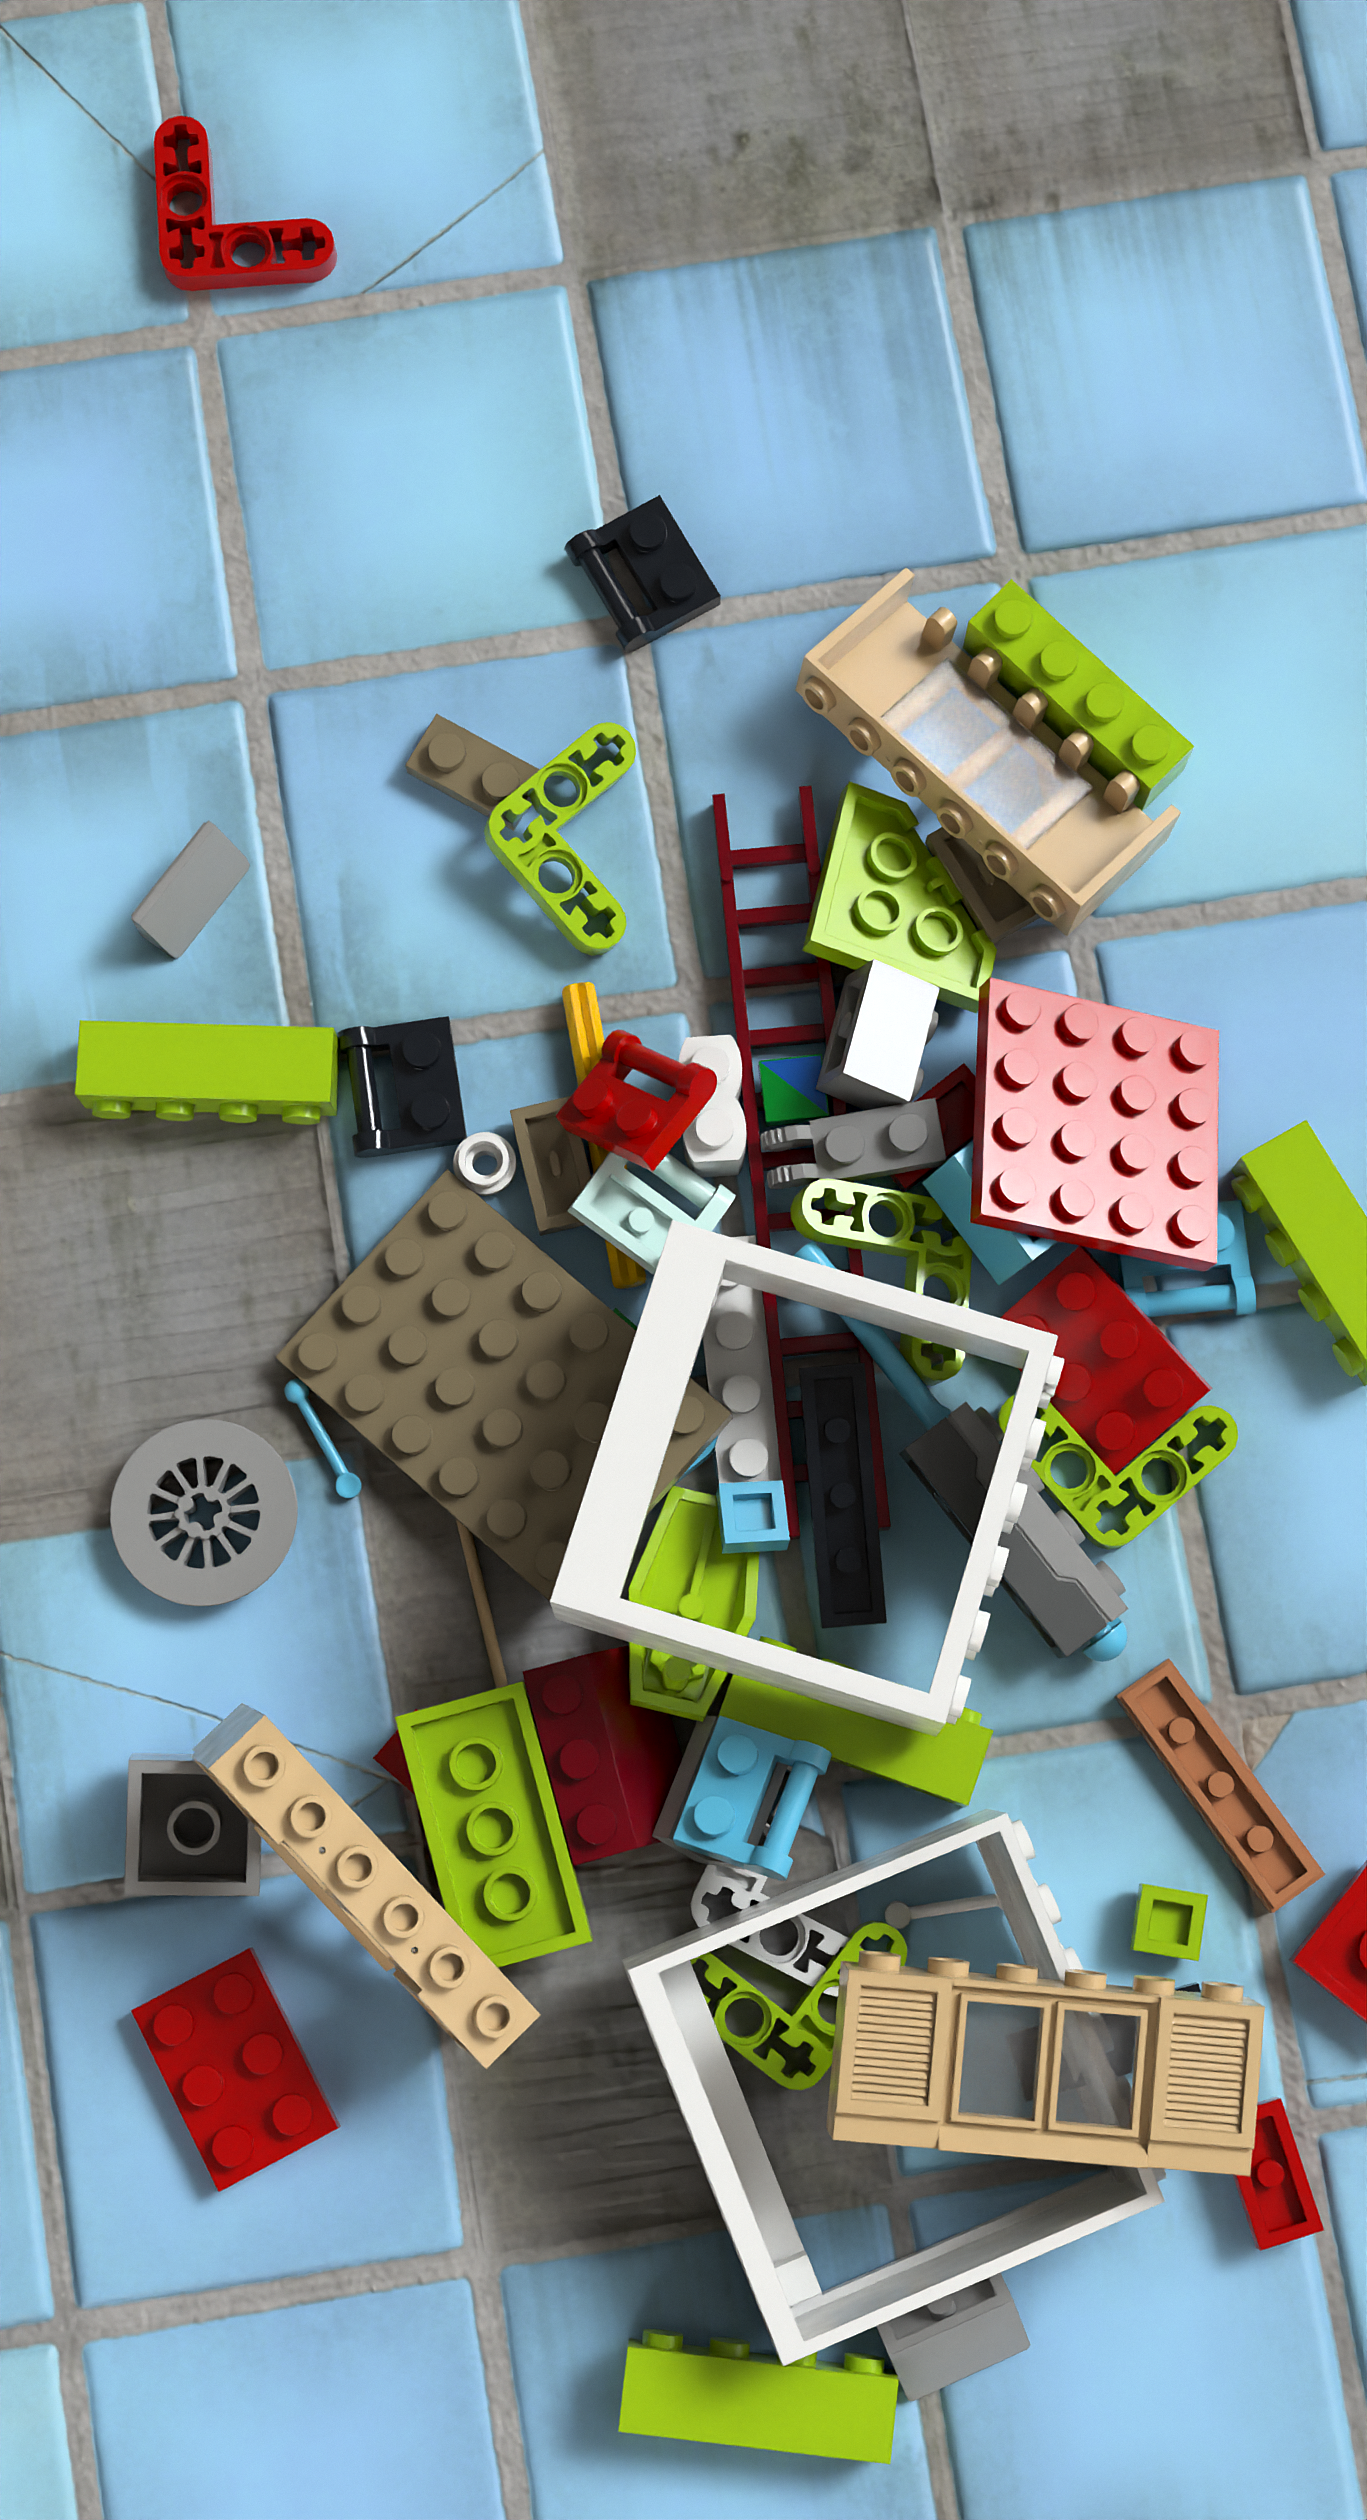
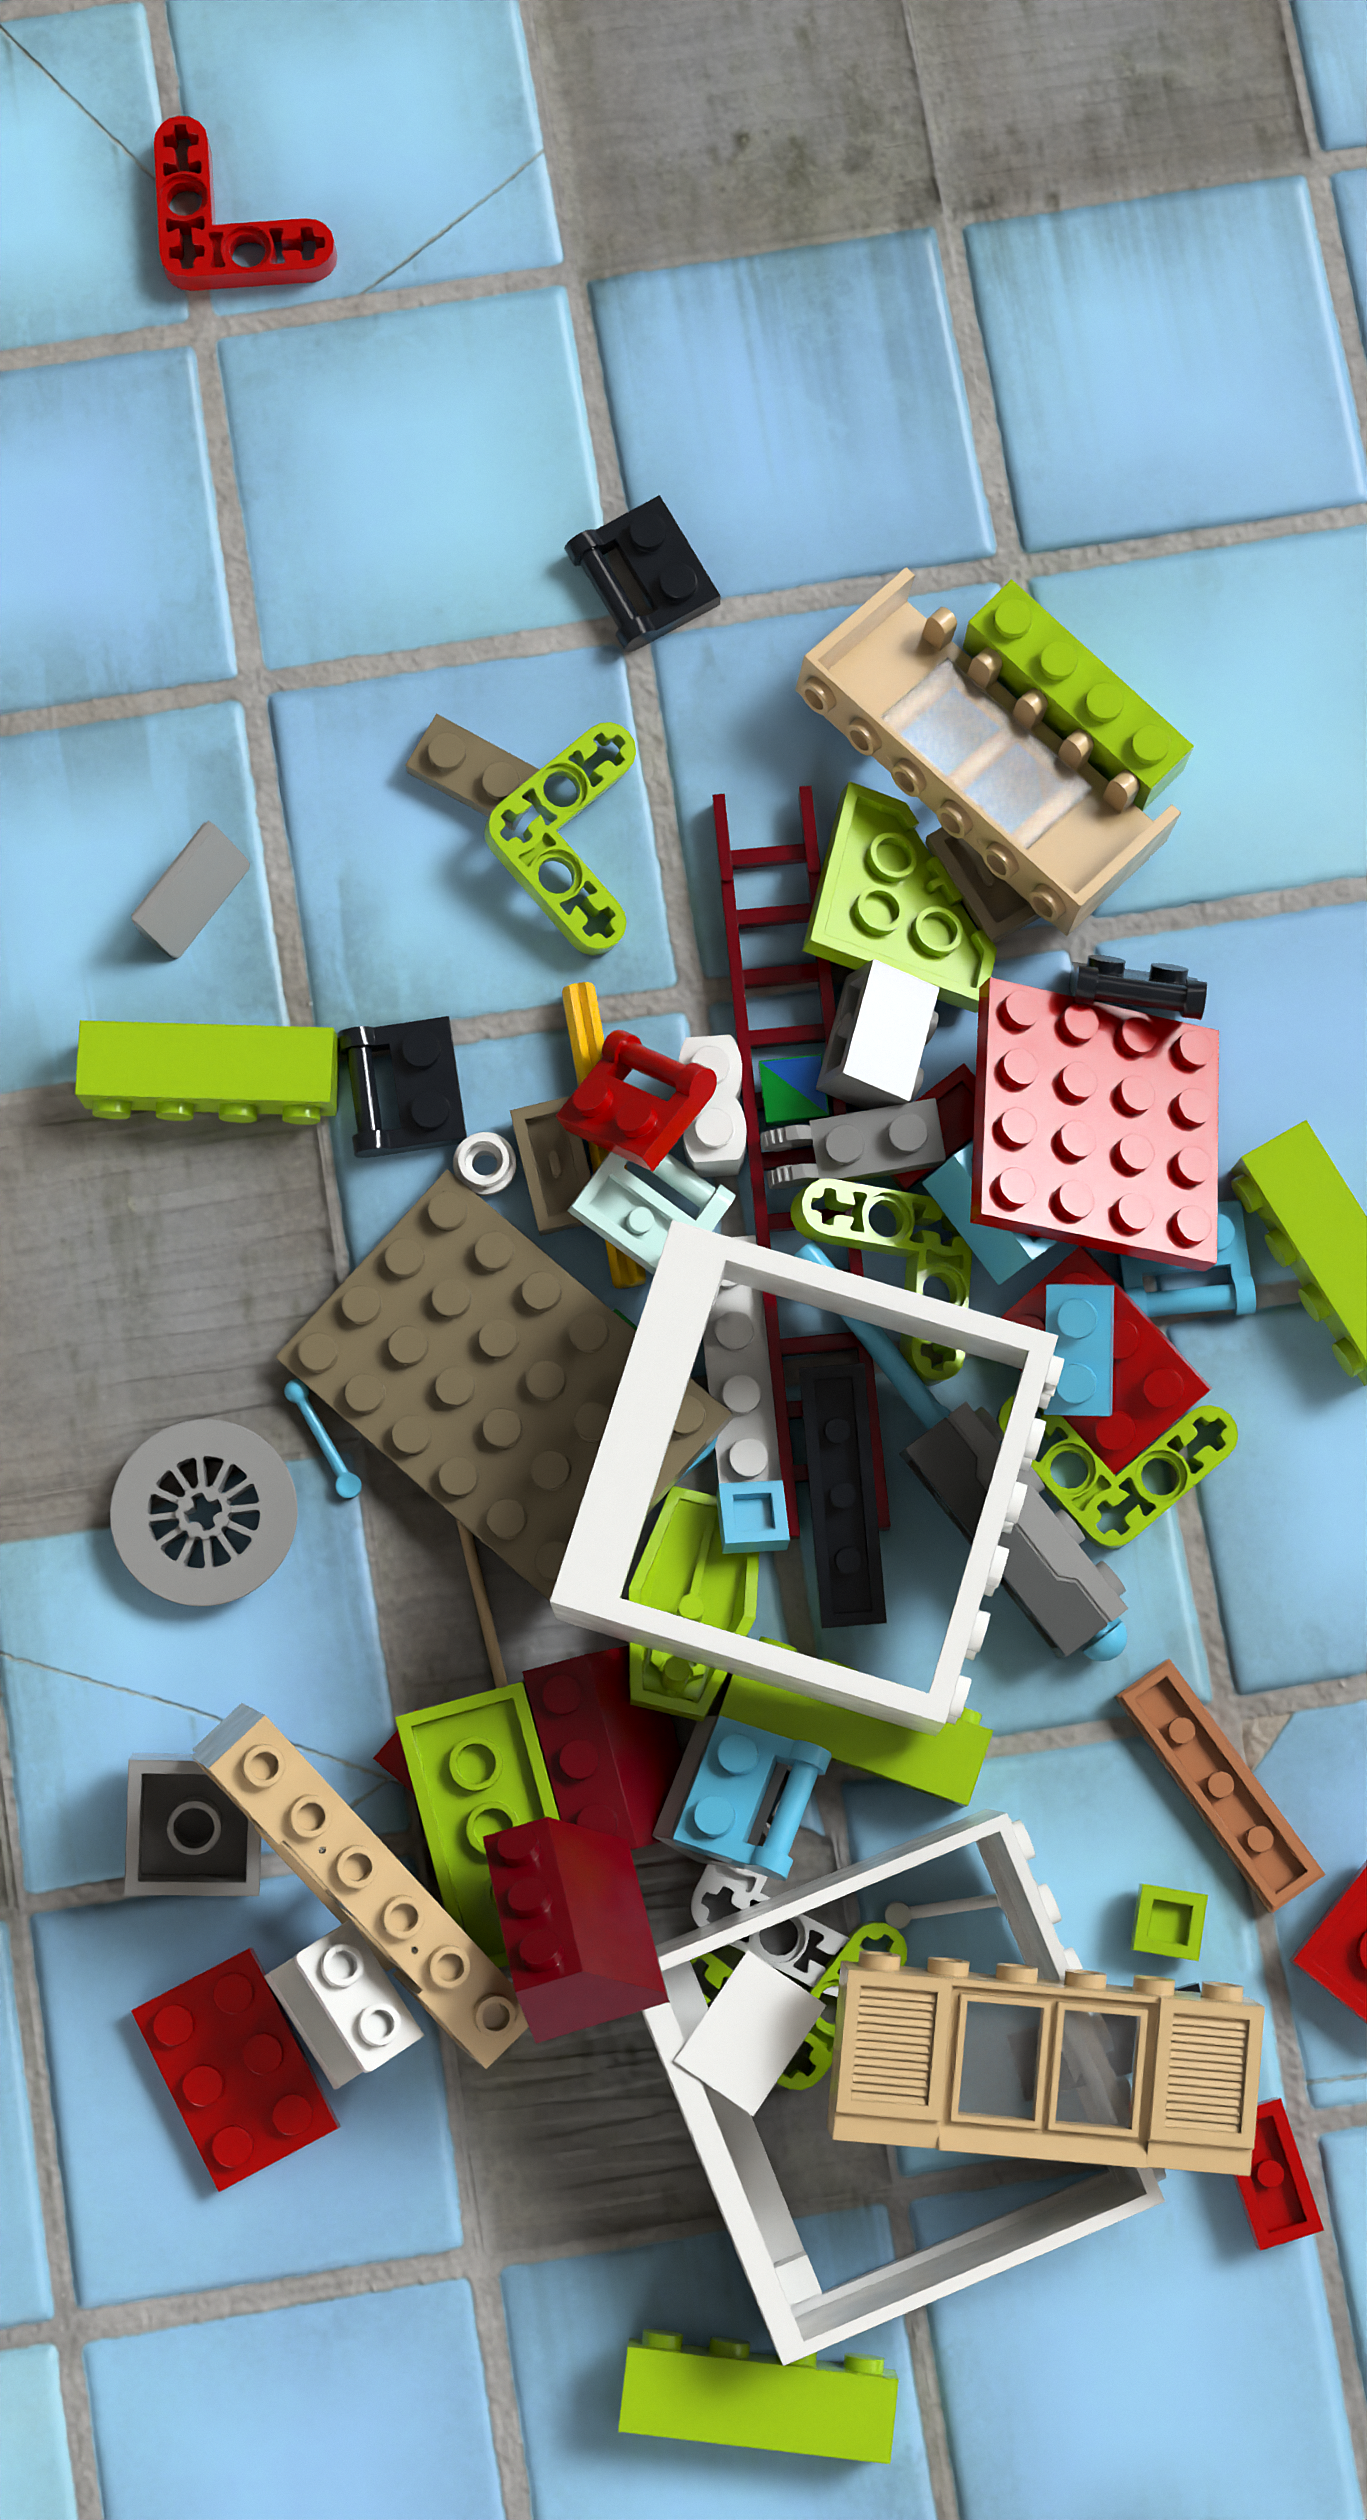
light grey panel [876,2273,1030,2401] -> none
none -> white panel [264,1919,424,2090]
none -> dark red slope [483,1817,670,2043]
none -> white sticker [674,1950,827,2116]
none -> medium azure plate [1044,1284,1114,1417]
none -> black plate [1068,955,1207,1020]

